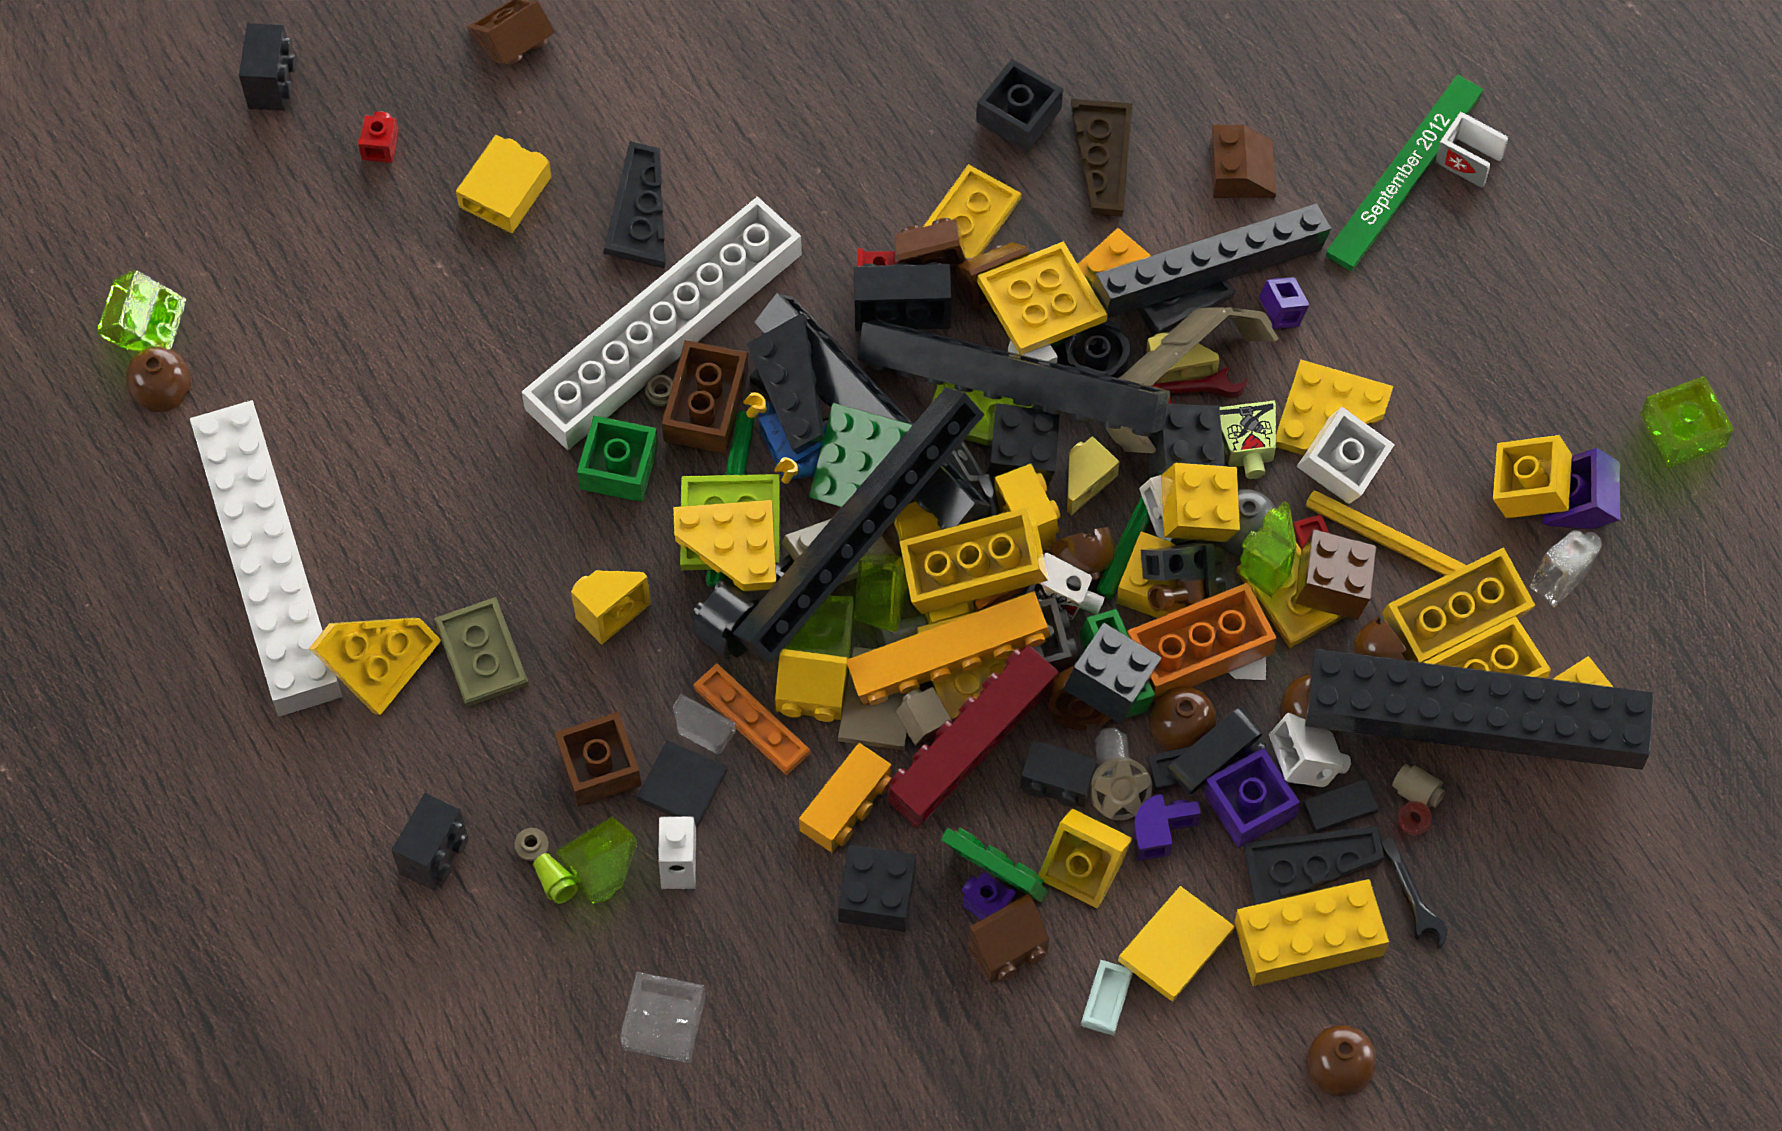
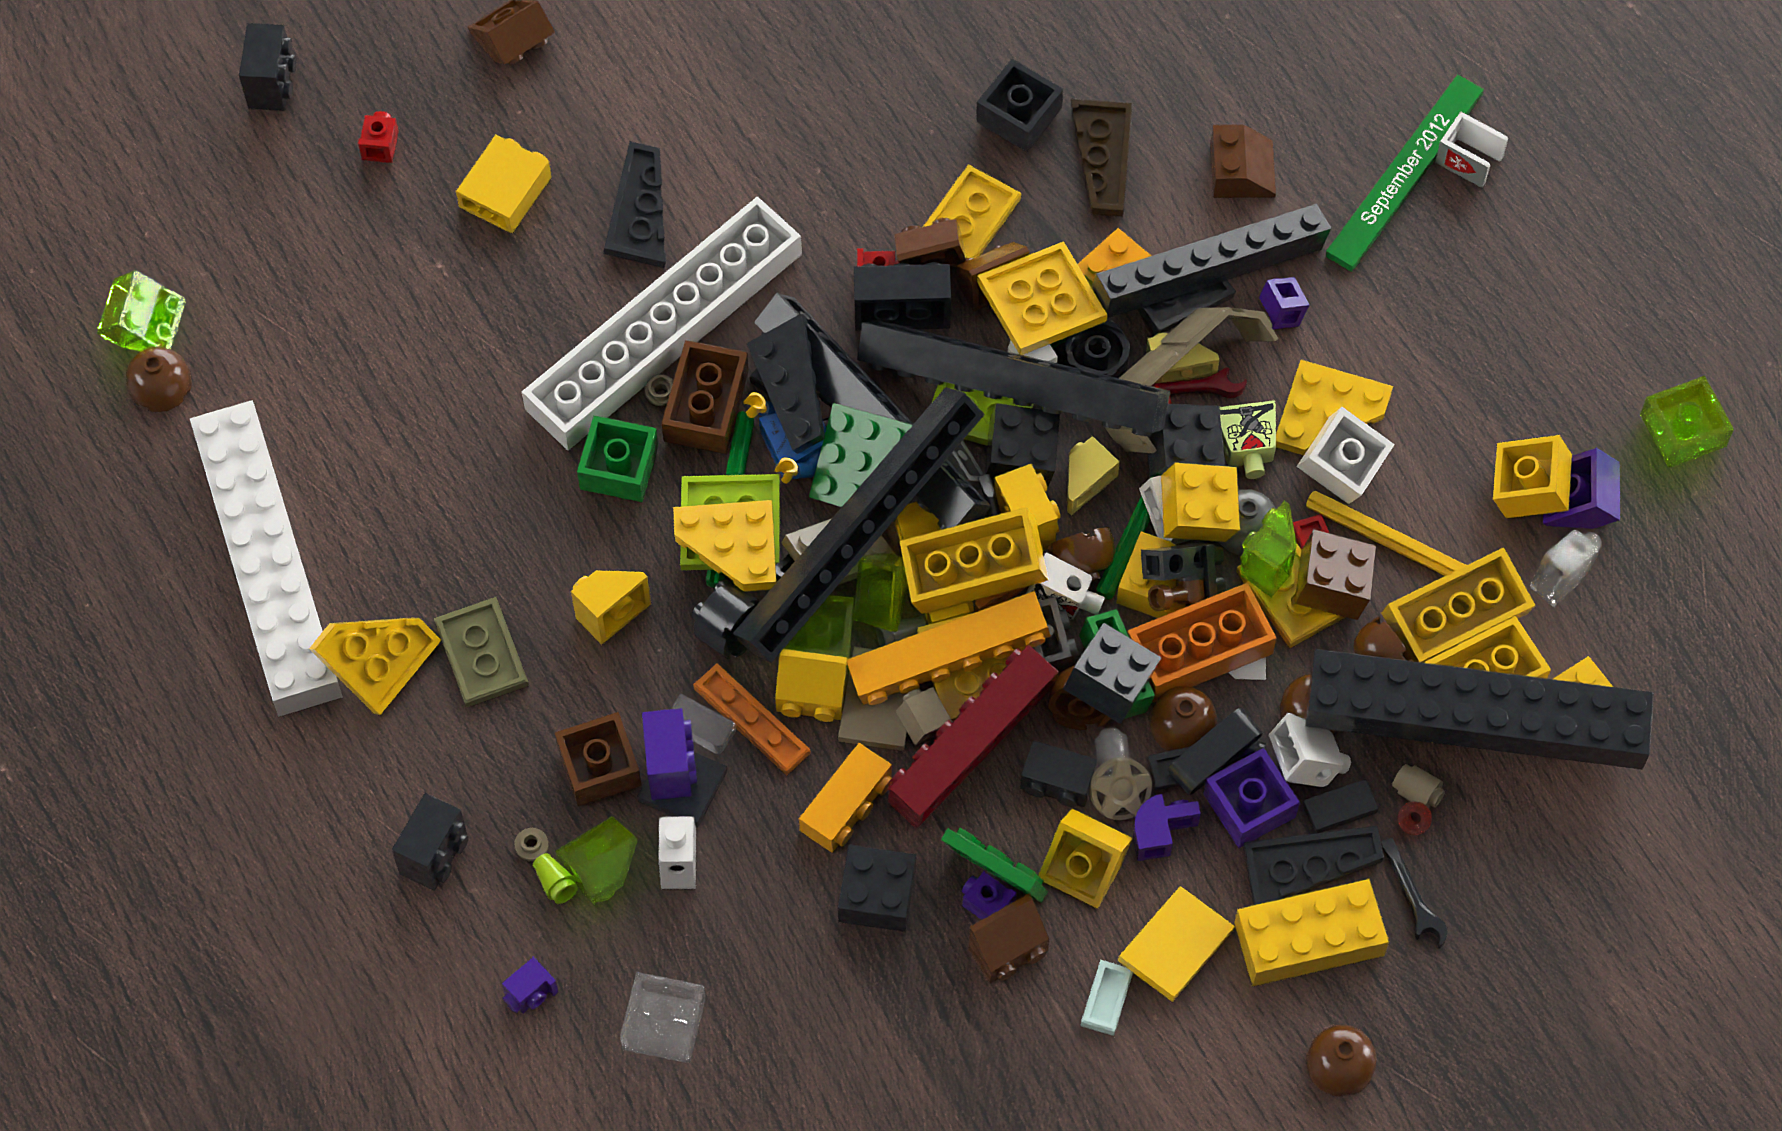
none -> dark purple brick [502,957,559,1013]
none -> dark purple brick [642,708,697,800]

